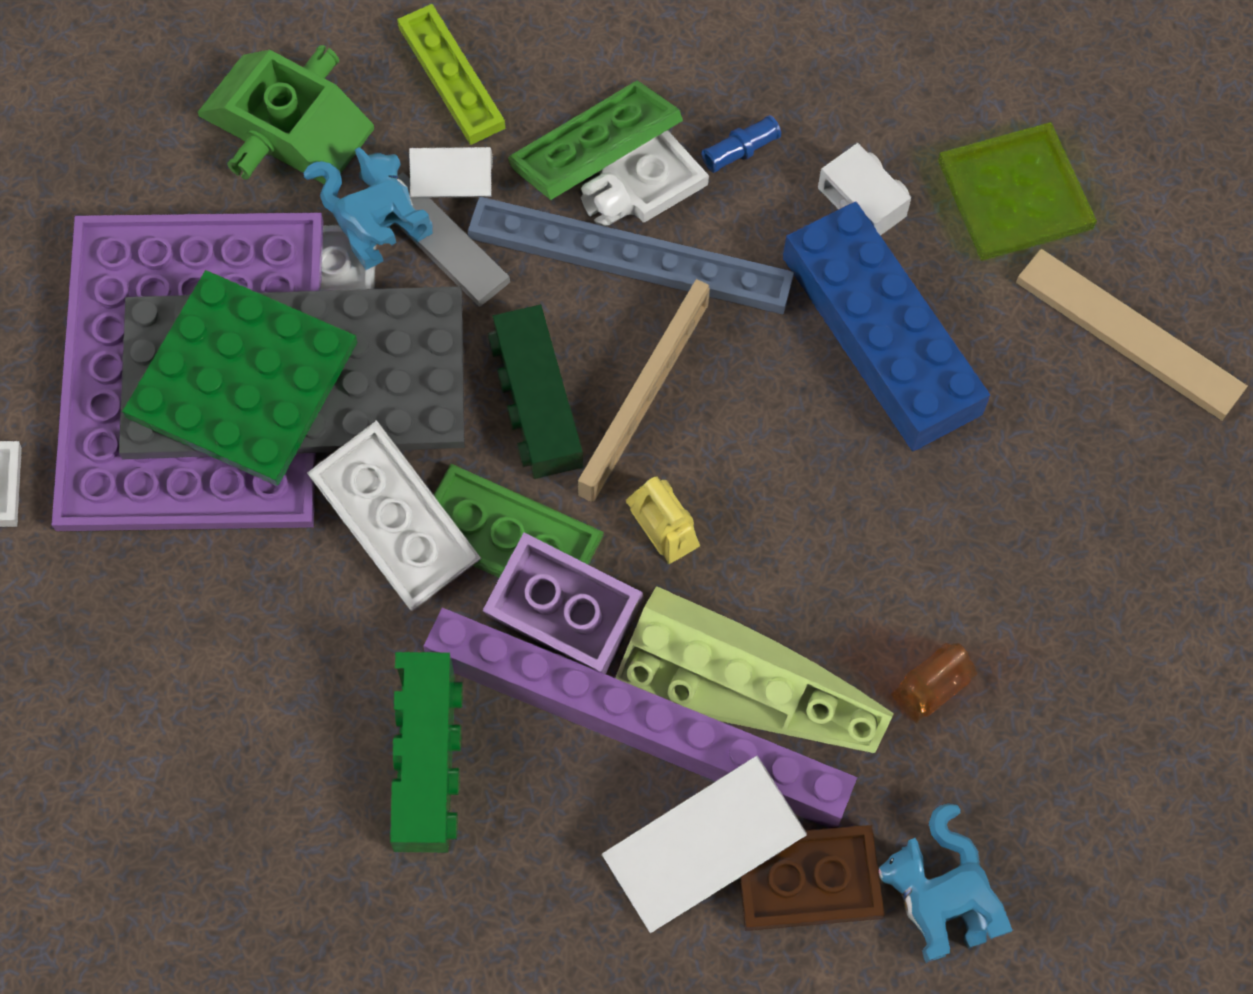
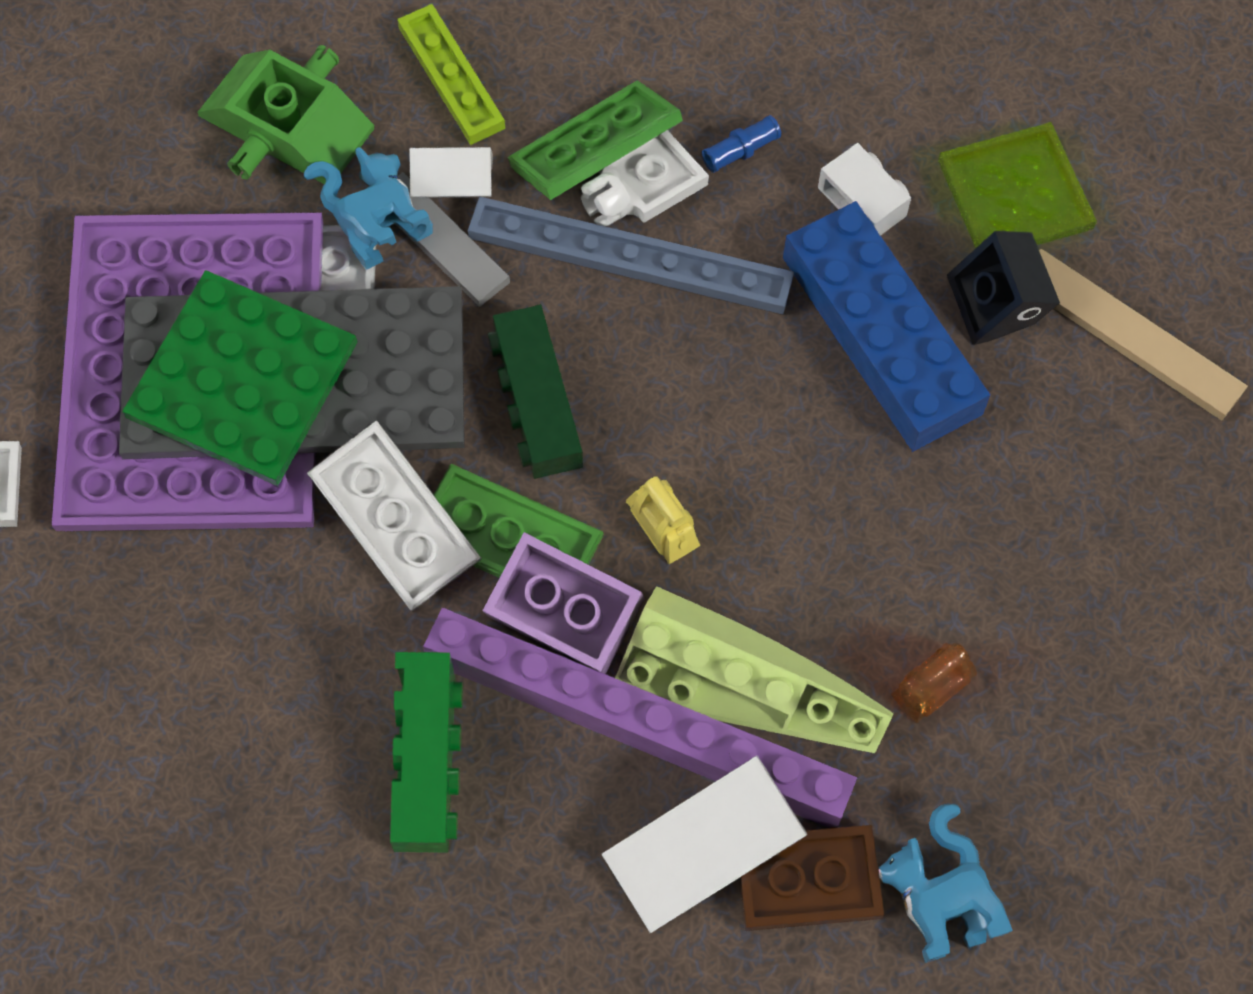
tan tile [578,279,710,502] -> none
none -> black slope [946,231,1060,345]

